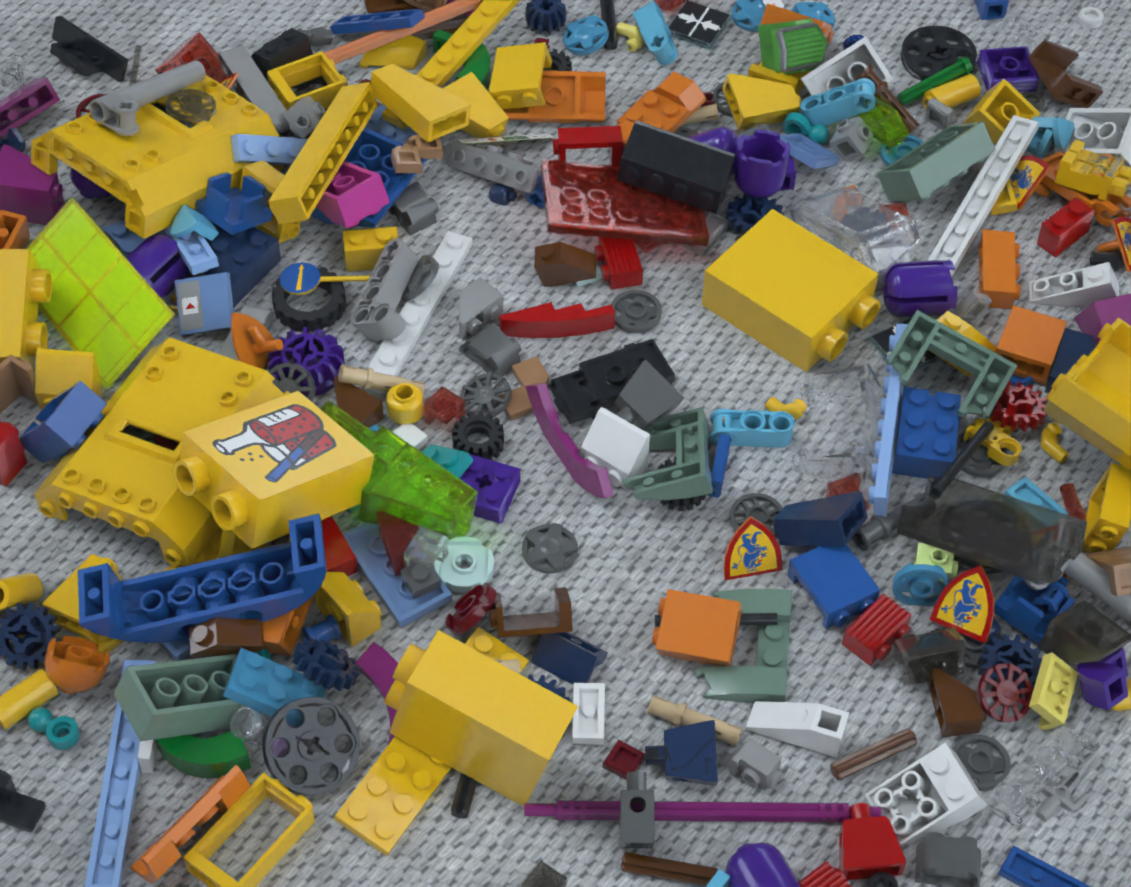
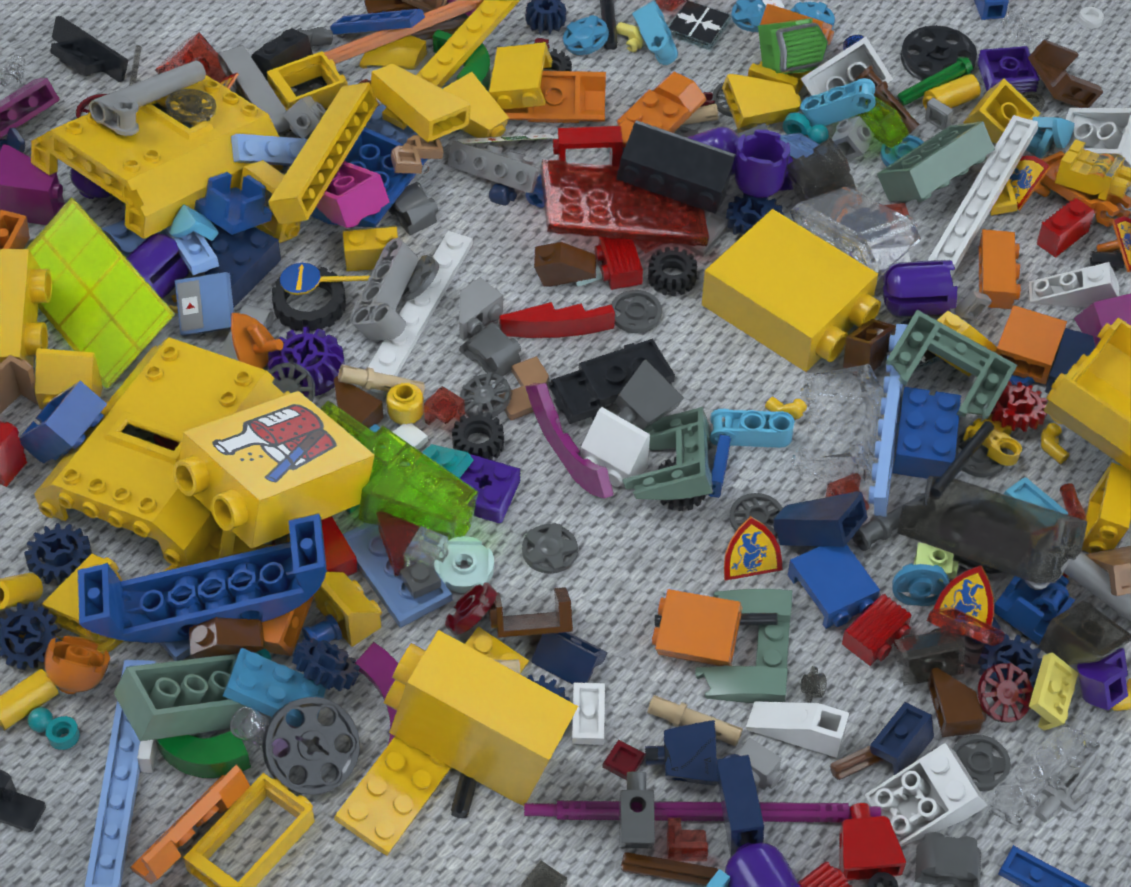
none -> dark blue gear [24,523,93,585]
none -> black tyre [648,247,698,296]
none -> clear red panel [667,818,708,861]
none -> dark blue slope [716,754,764,857]
none -> clear smoke brick [787,138,856,215]
none -> clear smoke plate [801,666,827,703]
none -> reddish brown slope [843,319,896,375]
none -> dark blue panel [870,702,934,775]
none -> clear red tile [926,607,1005,646]

